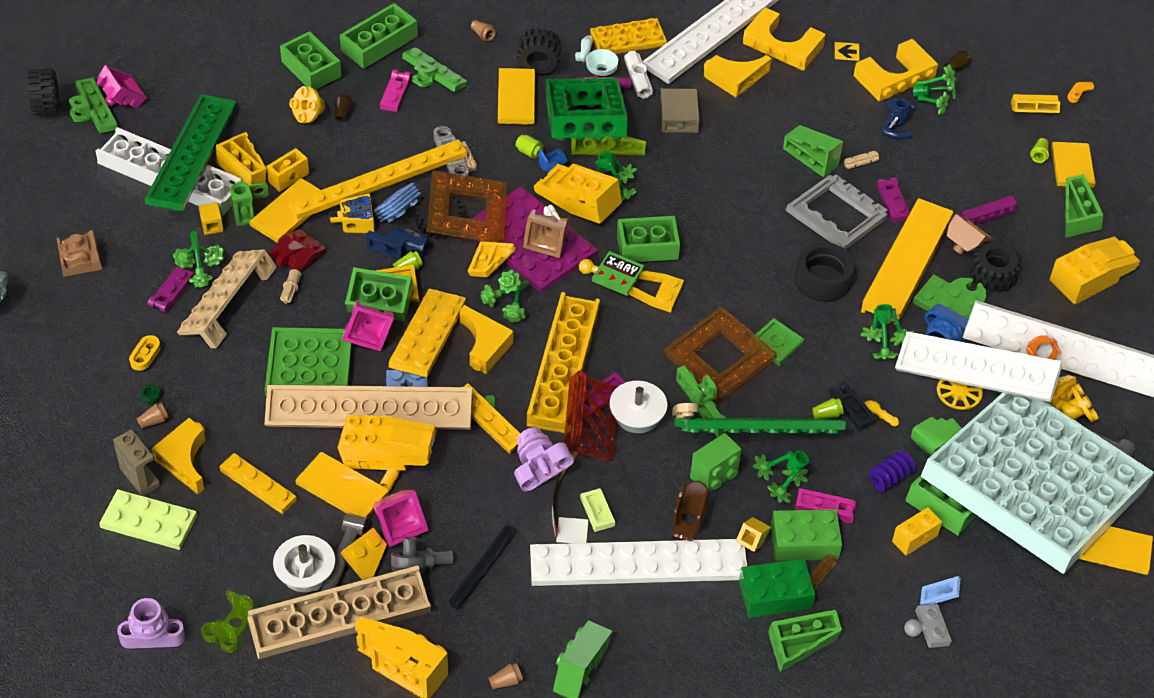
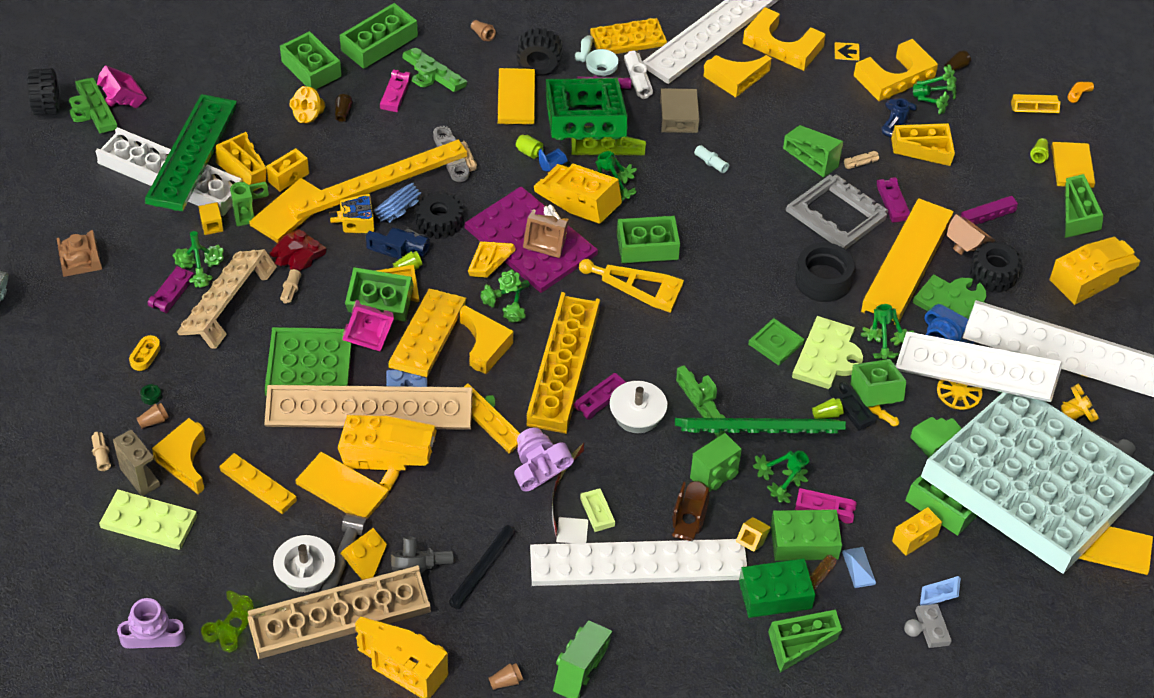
dark pink brick [373,490,428,547] -> none
clear orange plate [426,170,507,243] -> none
clear red fence [564,370,617,462] -> none
bright green tile [592,251,644,296] -> none
clear orange plate [664,307,777,402] -> none
tan plate [672,403,698,418] -> none
dark purple piece [869,451,916,492] -> none
orange piece [1026,335,1062,360] -> none
yellow wing [1046,375,1076,411] -> none
none -> tan axle [92,432,111,471]
none -> light aqua pin [694,145,729,173]
none -> yellowish green plate [792,316,863,389]
none -> light blue slope [842,547,876,588]
none -> bright green brick [851,359,906,407]
none -> yellow wedge [891,123,955,166]

